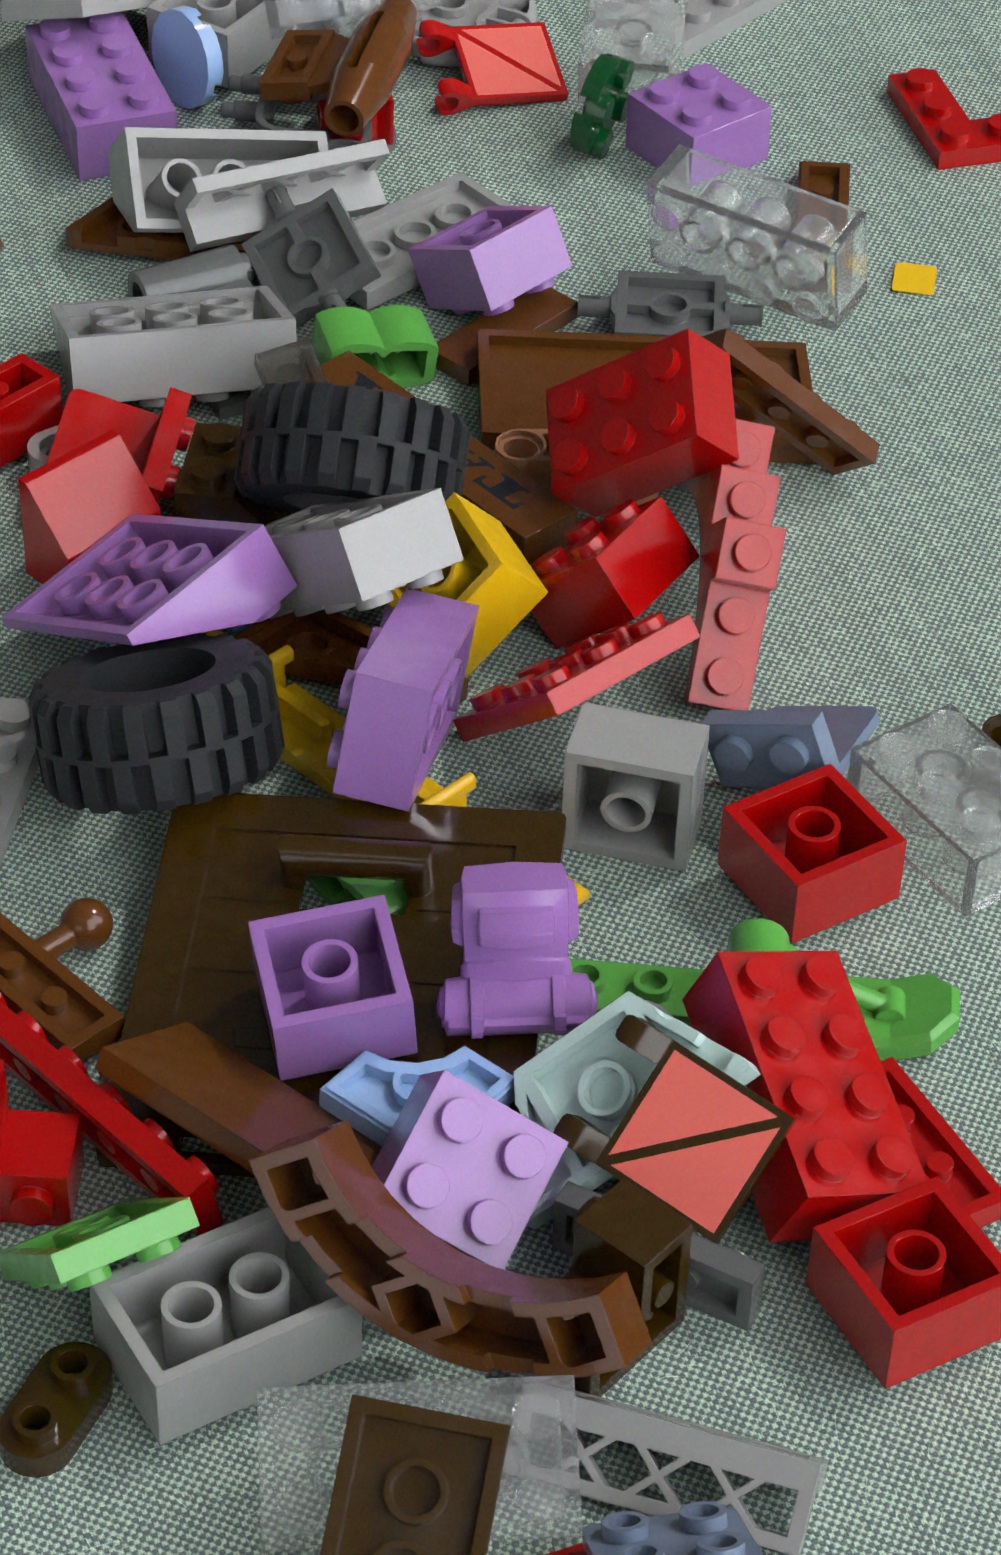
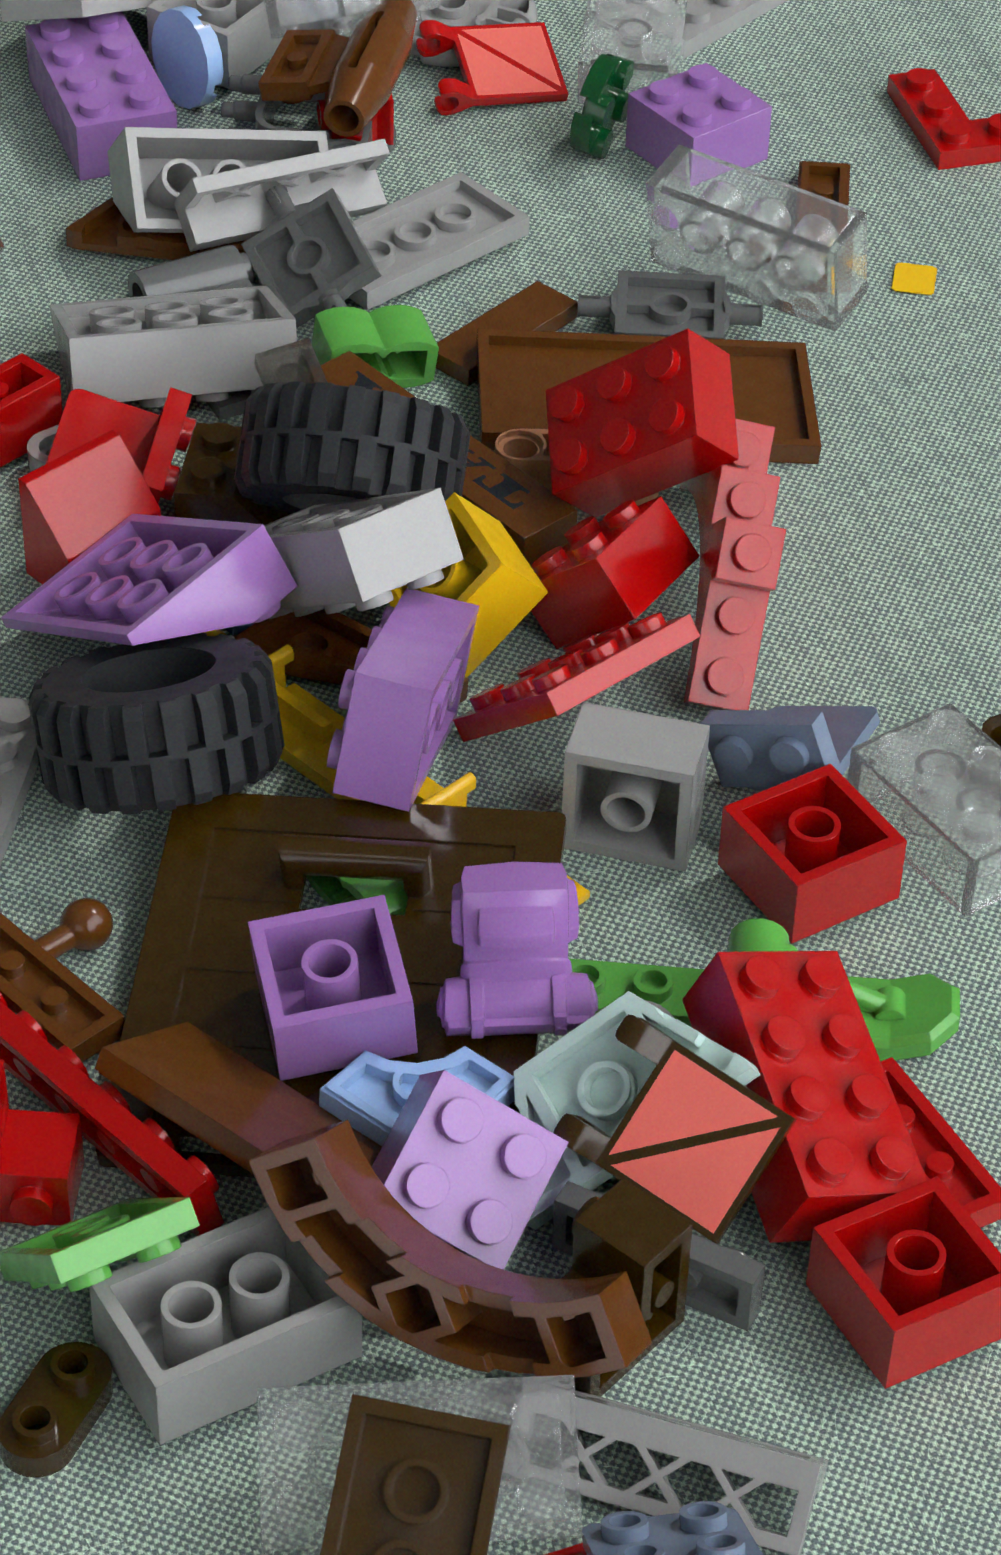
medium lavender brick [408,206,572,316] -> none
reddish brown plate [701,328,880,475] -> none

